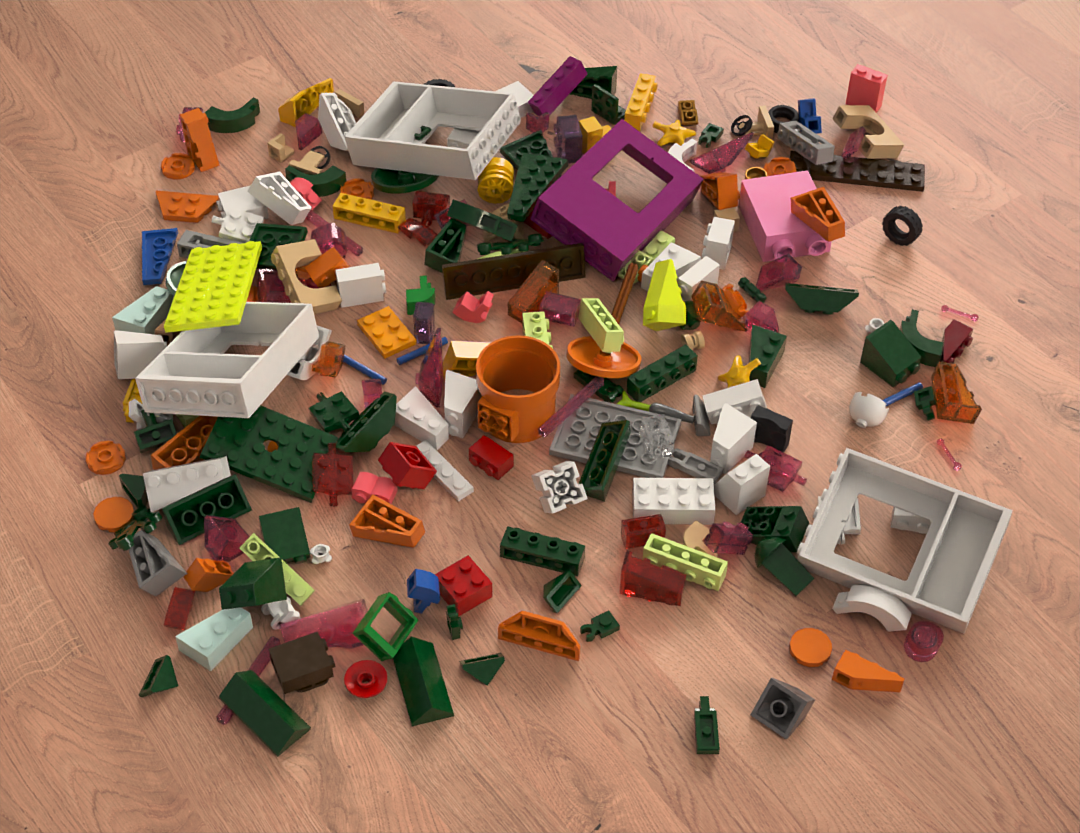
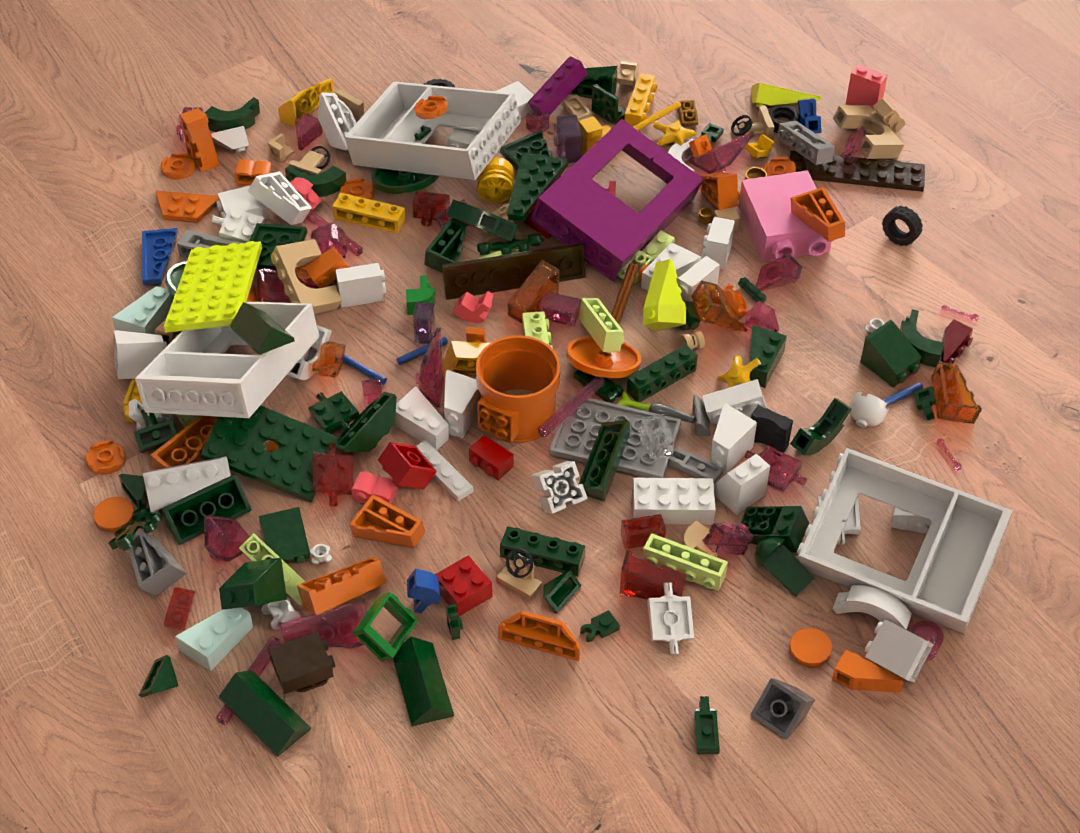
orange slope [183,558,234,592] -> none
red dish [344,660,388,698] -> none
light orange plate [357,306,416,359] -> none
clear red slope [398,218,438,247] -> none
dark green slope [459,653,505,686] -> none
dark green wedge [785,283,859,315] -> none
none -> white slope [211,126,249,153]
none -> dark green slope [230,302,295,355]
none -> orange brick [234,159,272,185]
none -> orange wedge [297,557,386,616]
none -> orange tile [414,95,448,120]
none -> orange plate [466,327,487,343]
none -> tan piece [497,548,542,601]
none -> tan plate [562,95,592,123]
none -> tan brick [617,60,639,86]
none -> yellow piece [632,101,681,131]
none -> white plate [647,583,694,655]
none -> orange plate [689,134,713,158]
none -> pearl gold plate [697,208,714,223]
none -> neon yellow wedge [751,83,821,108]
none -> dark green arch [790,398,852,455]
none -> white slope [865,619,934,682]
none -> tan brick [873,98,905,133]

